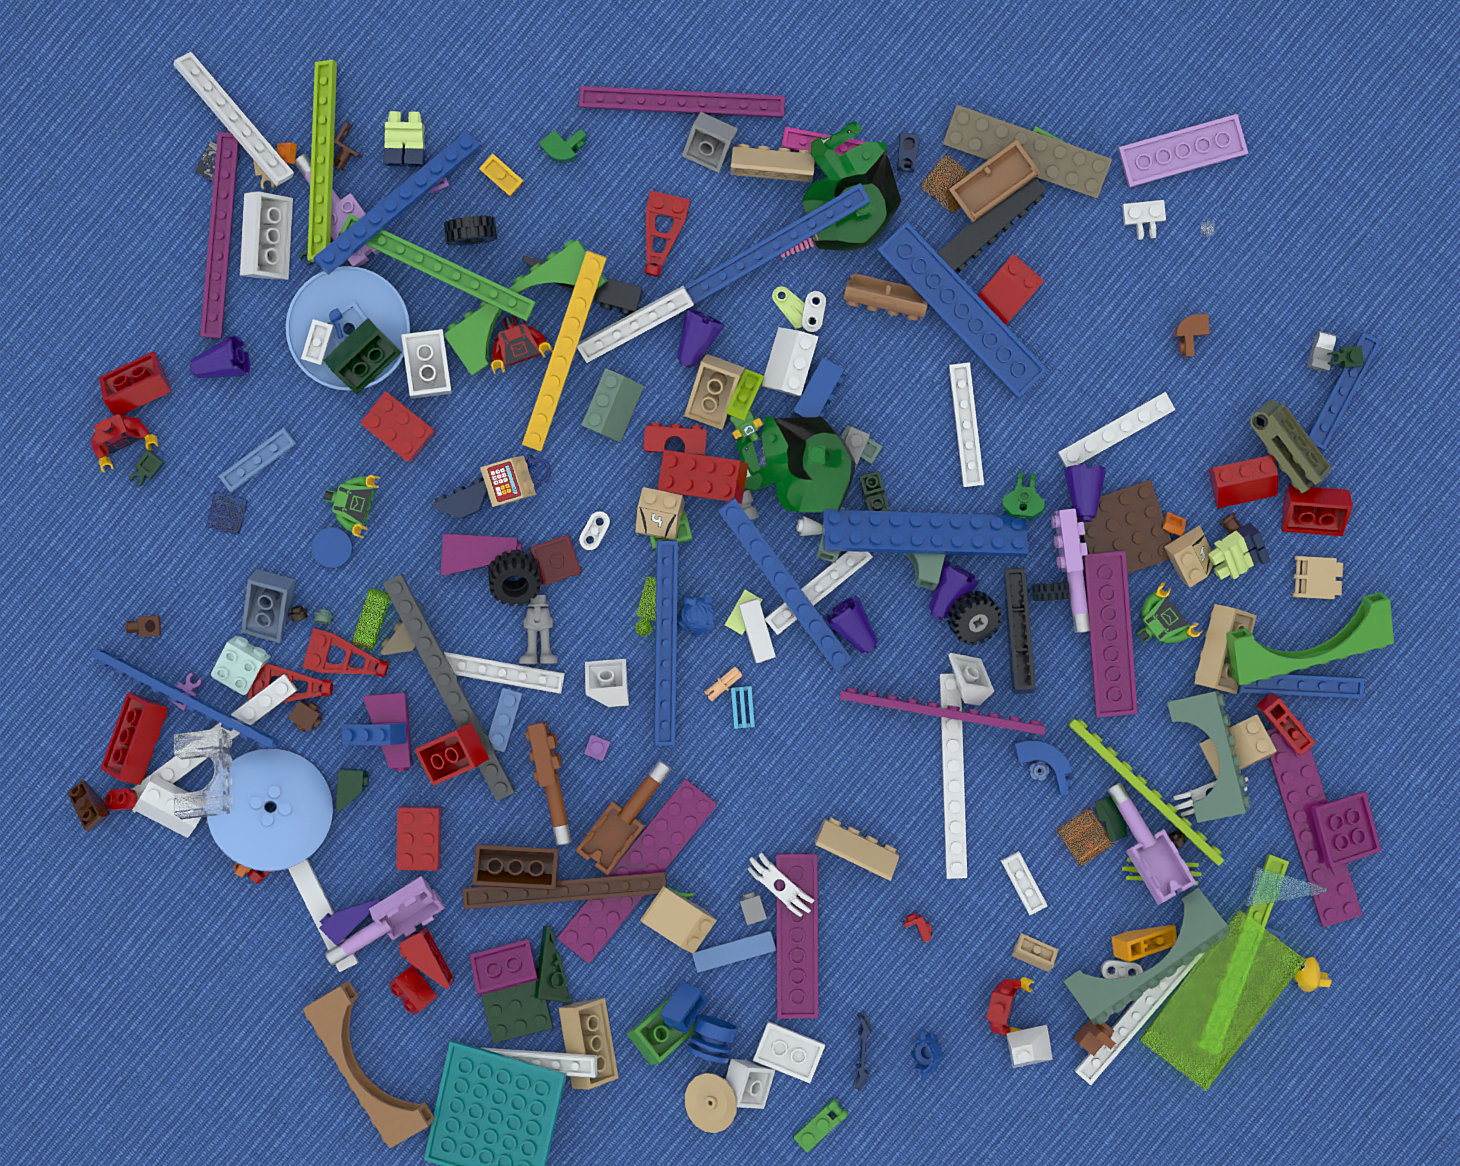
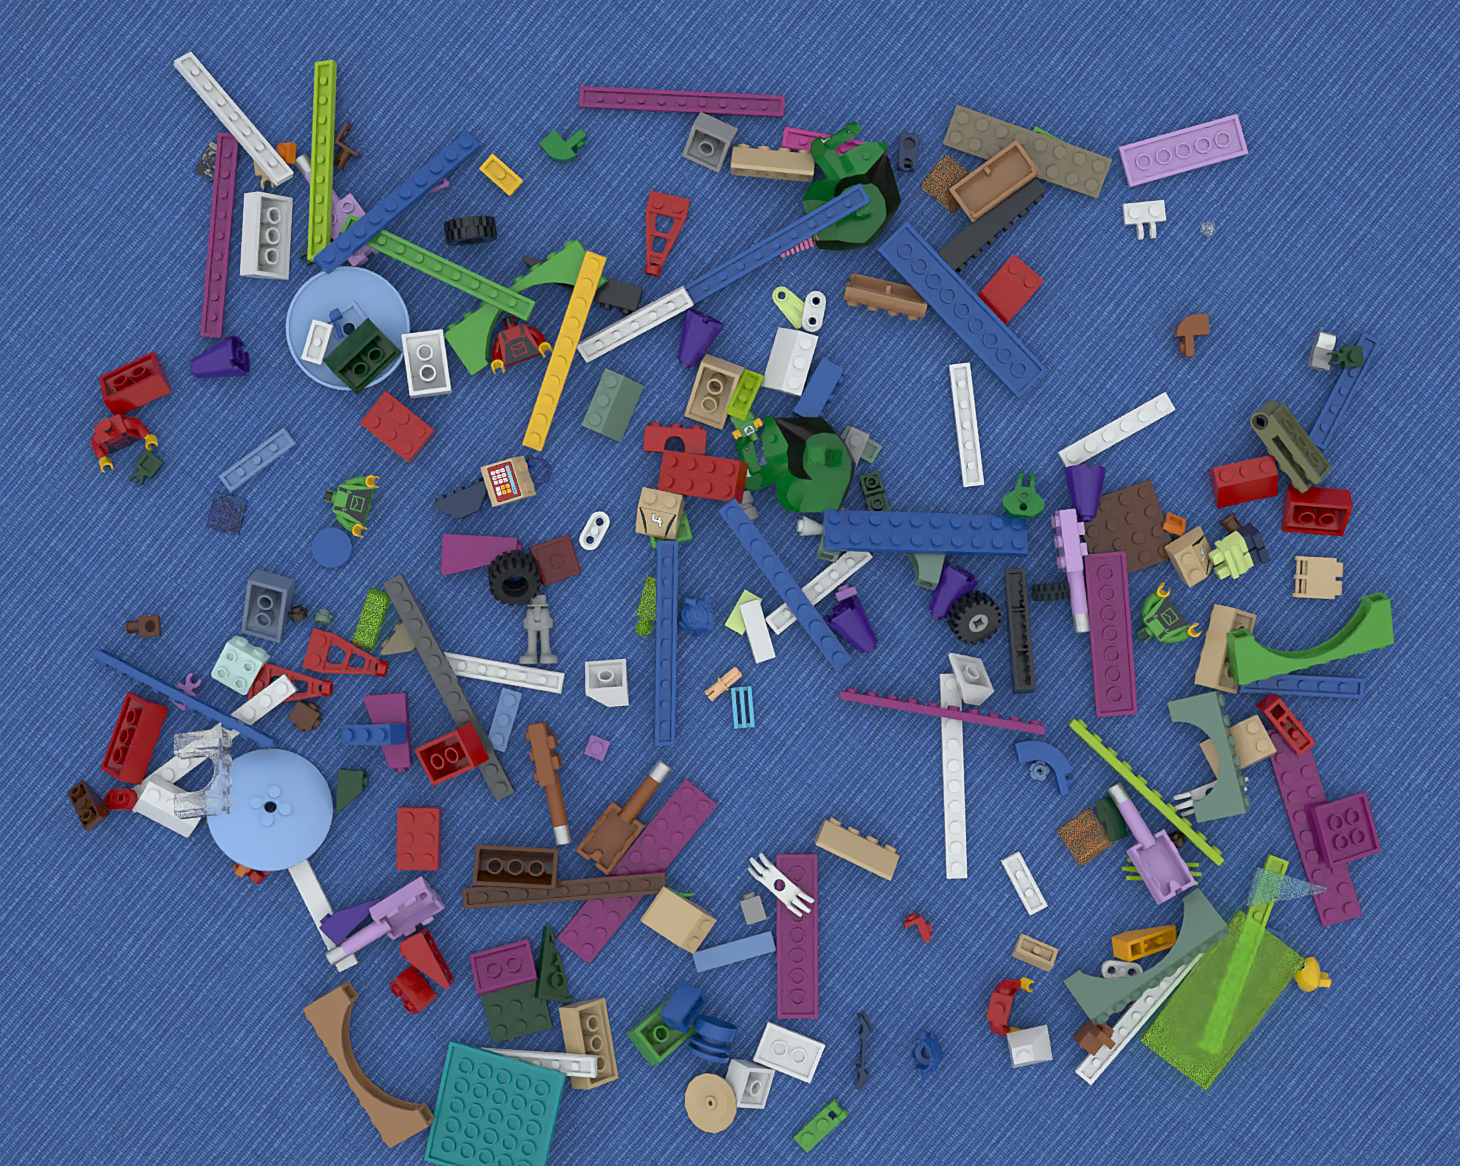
yellowish green hips [383,111,425,167] -> none
none -> medium lavender plate [834,584,857,601]

